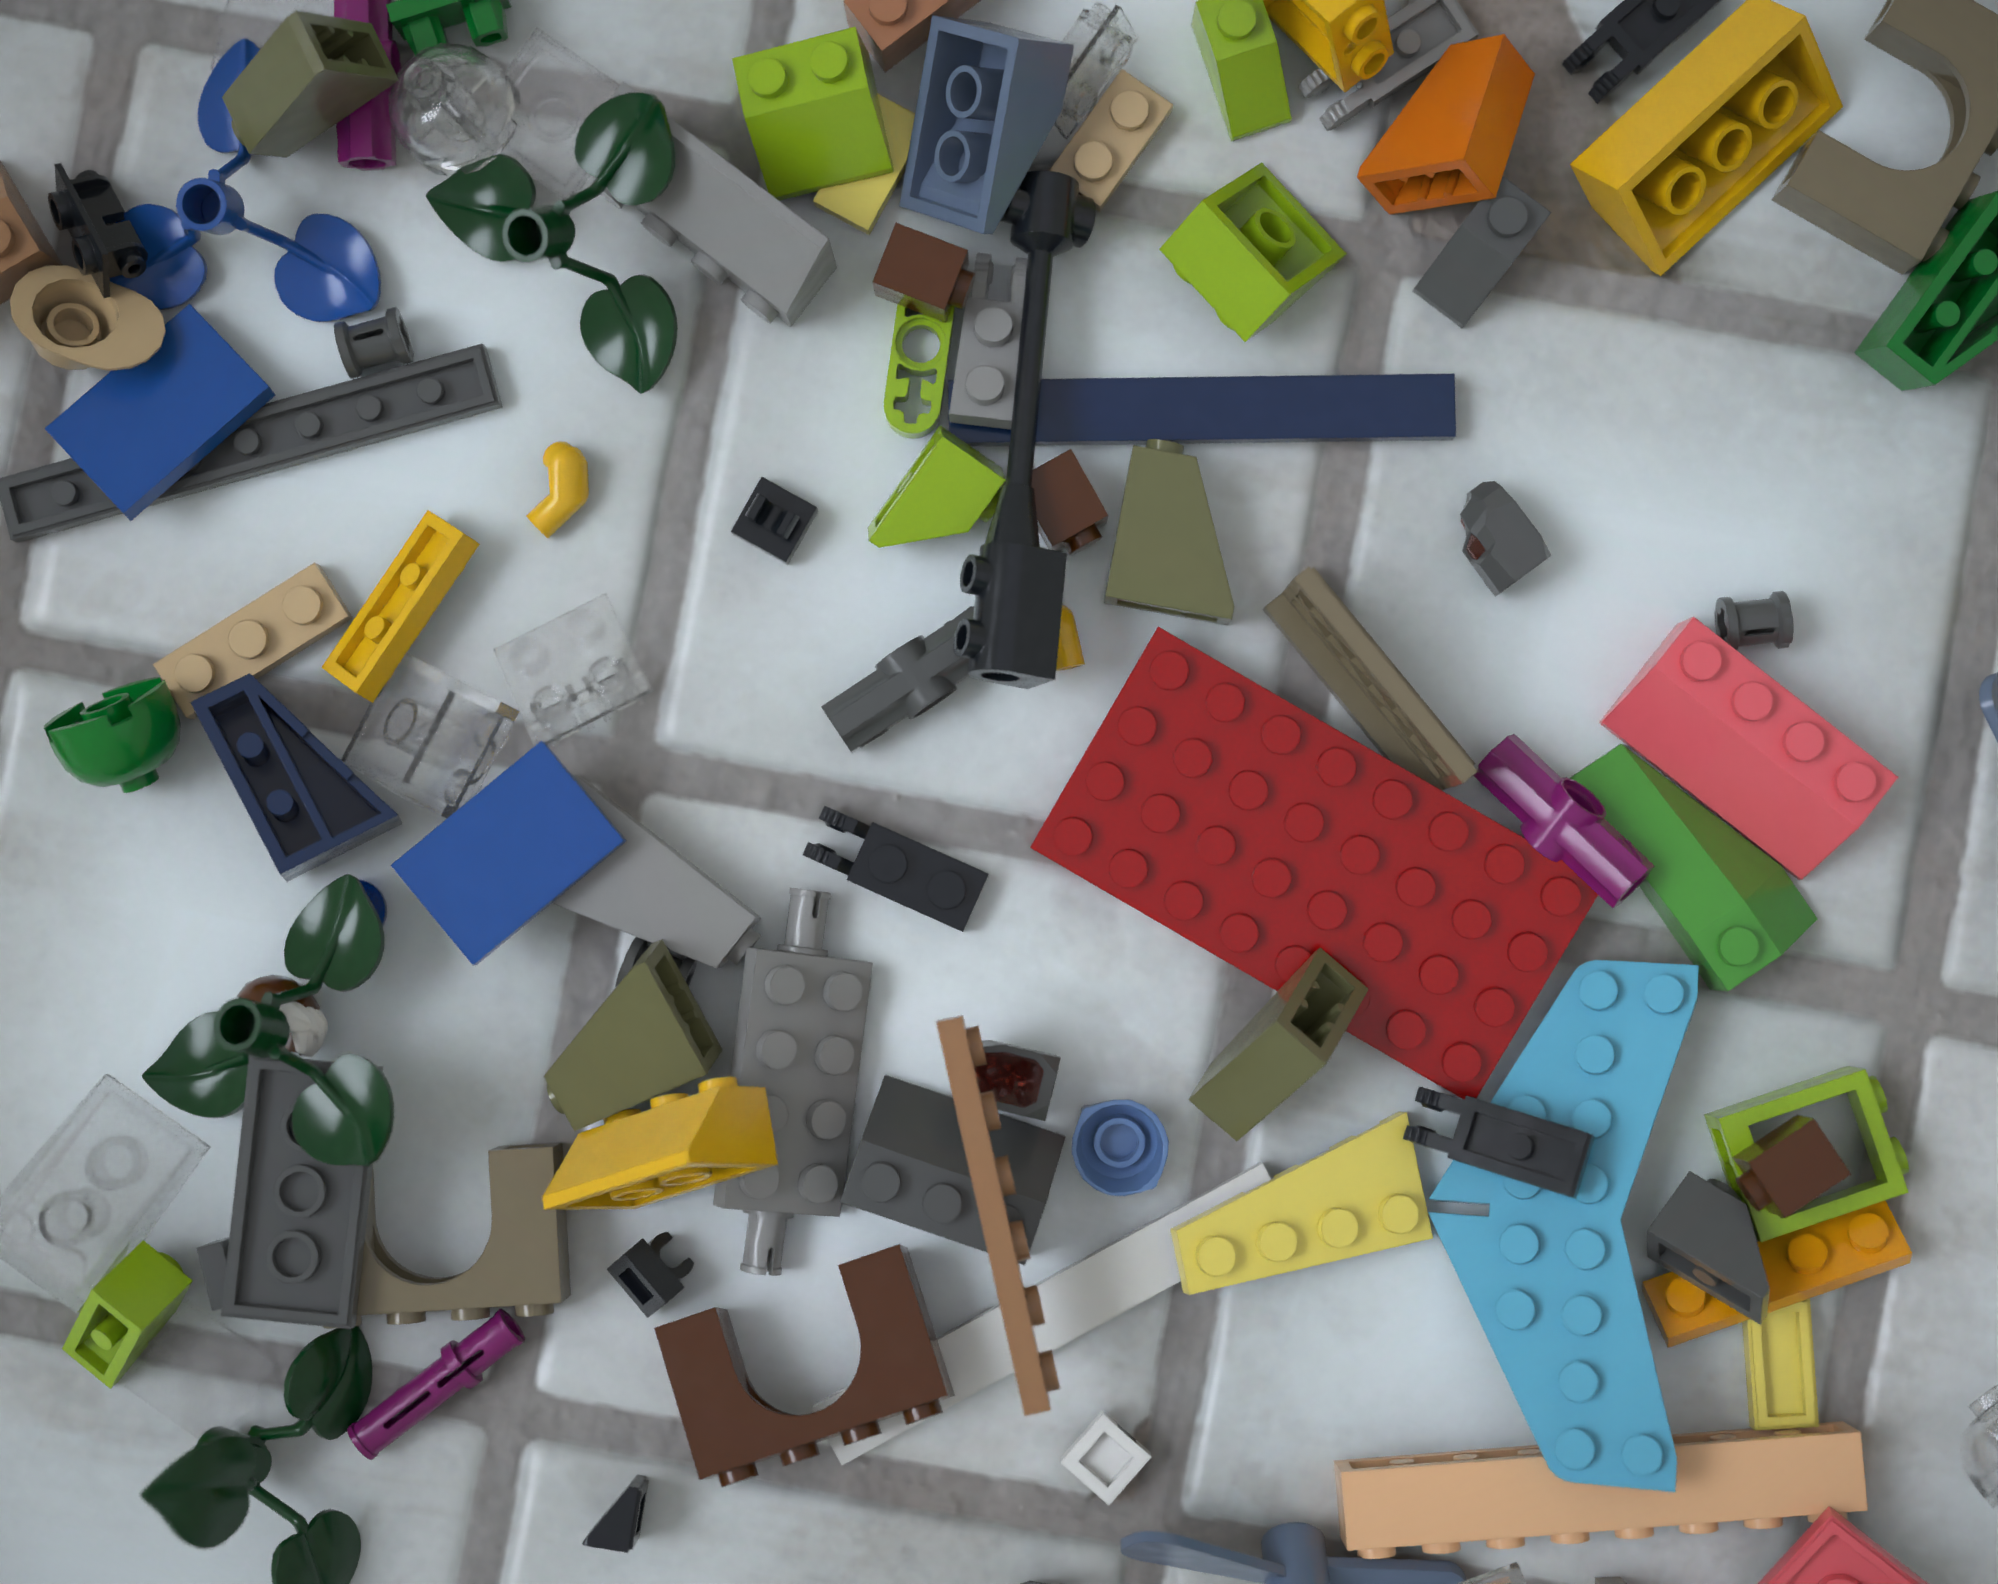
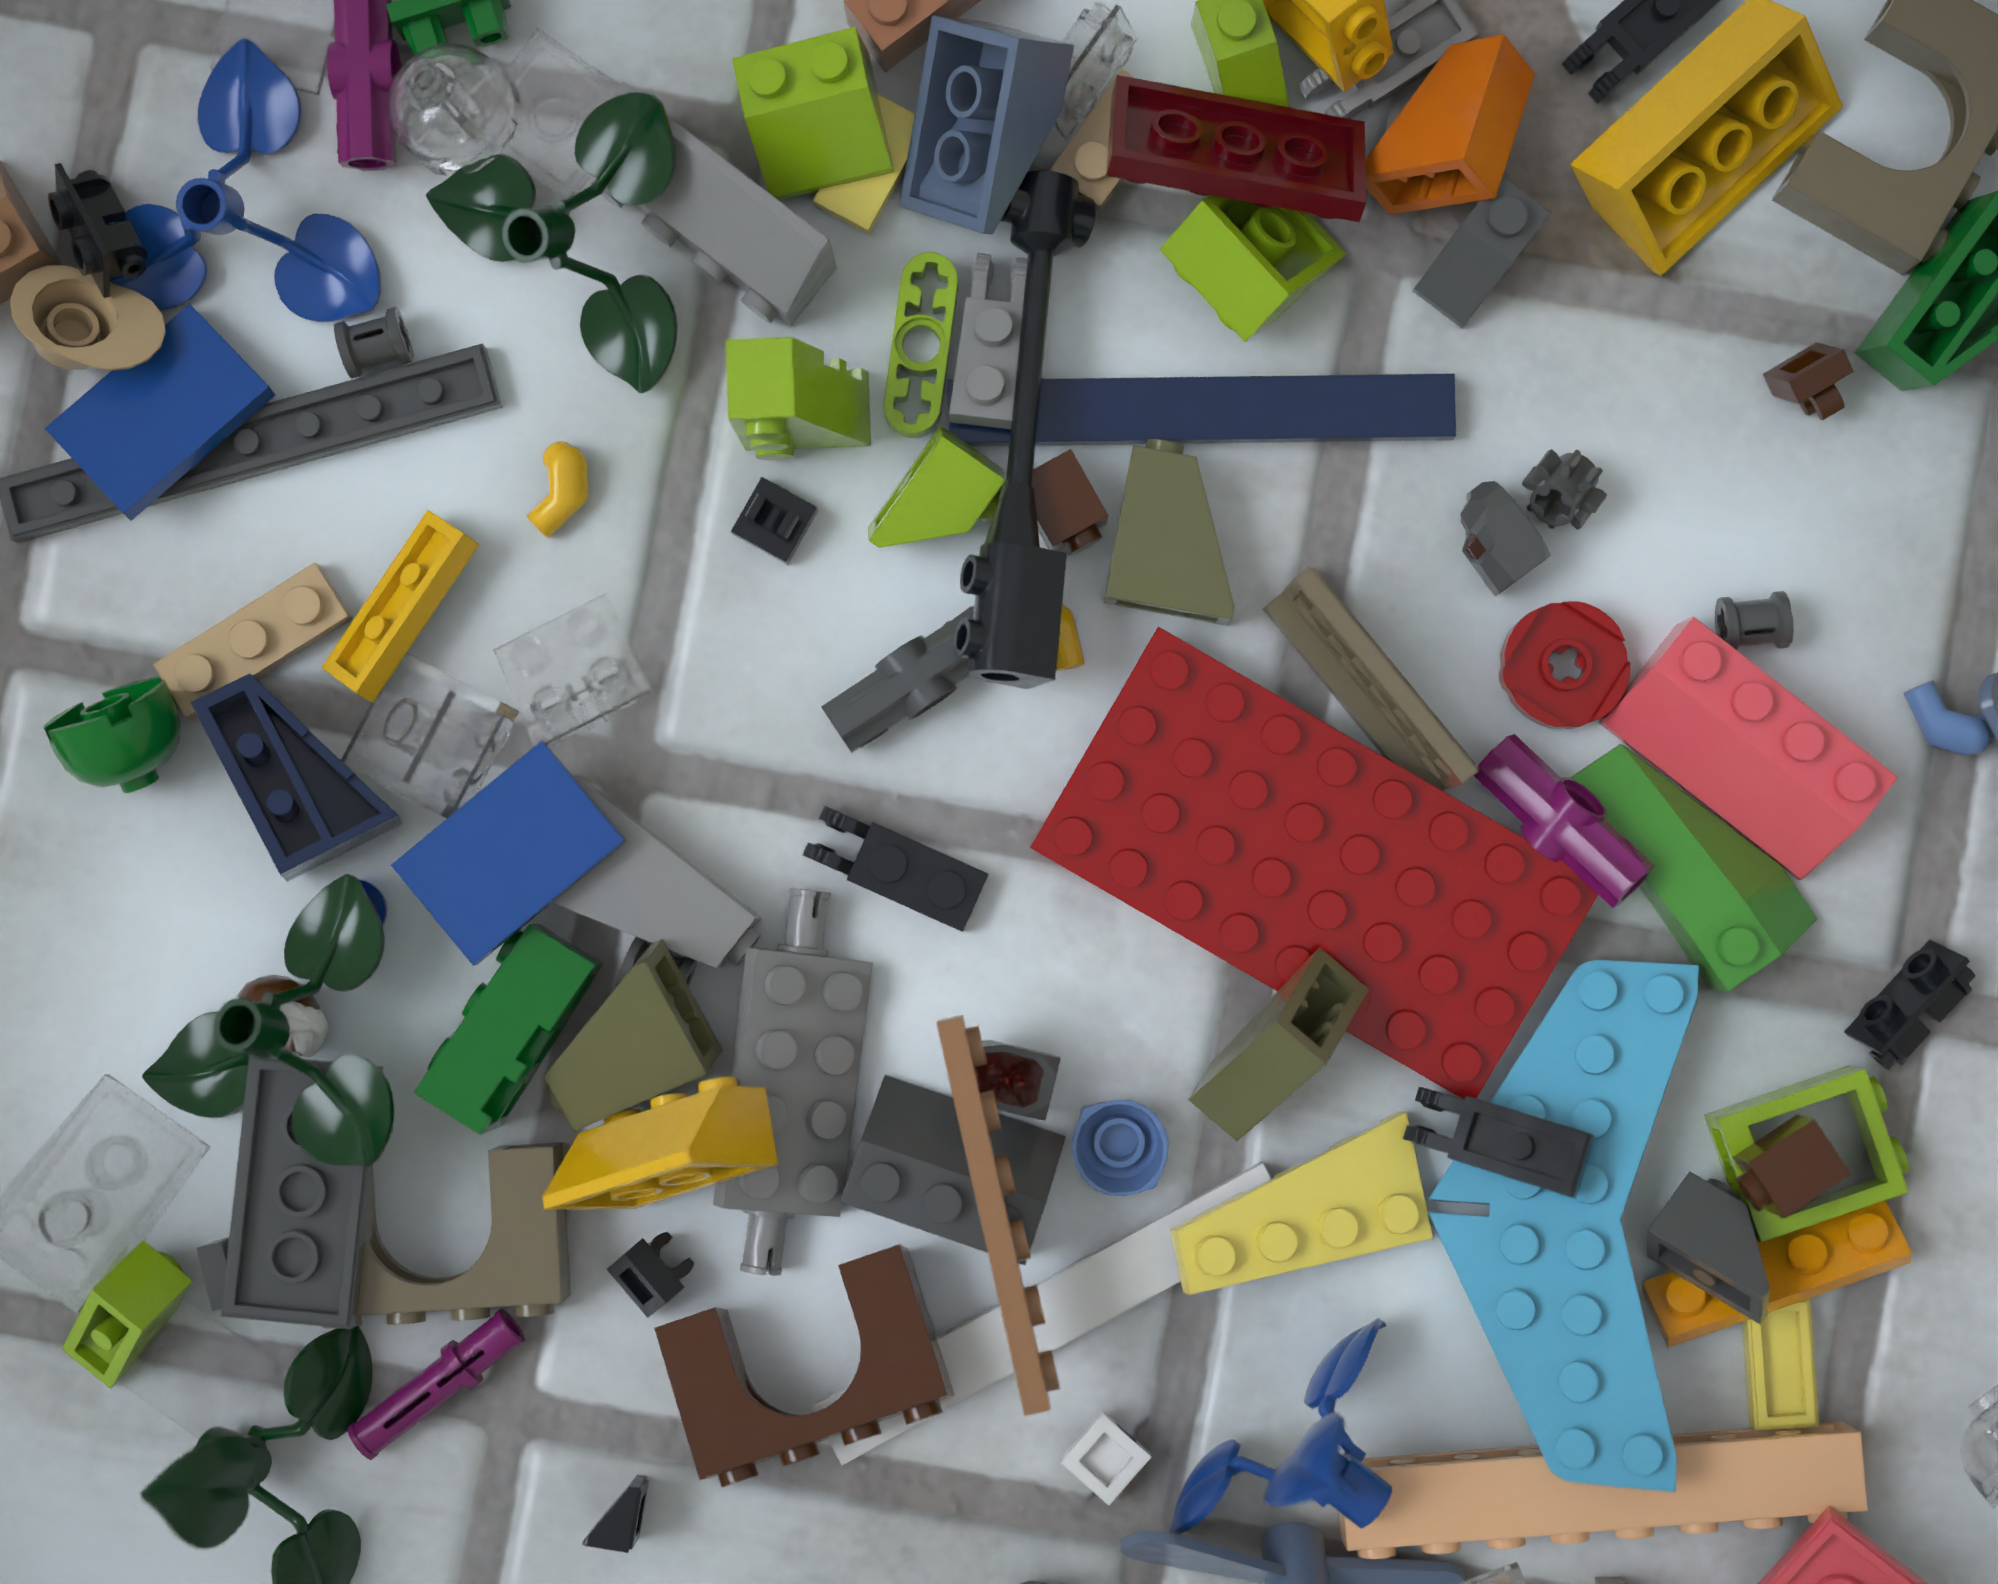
olive slope [222,10,399,158] -> none
reddish brown brick [872,223,976,323] -> none
none -> green wedge [413,924,603,1135]
none -> lime wedge [725,337,871,460]
none -> dark red plate [1106,75,1367,223]
none -> blue plant [1170,1318,1392,1535]
none -> red plate [1499,601,1630,729]
none -> dark grey gear [1522,449,1607,530]
none -> reddish brown tile [1763,342,1854,420]
none -> black hinge [1844,939,1976,1070]
none -> medium blue arm [1903,680,1995,756]

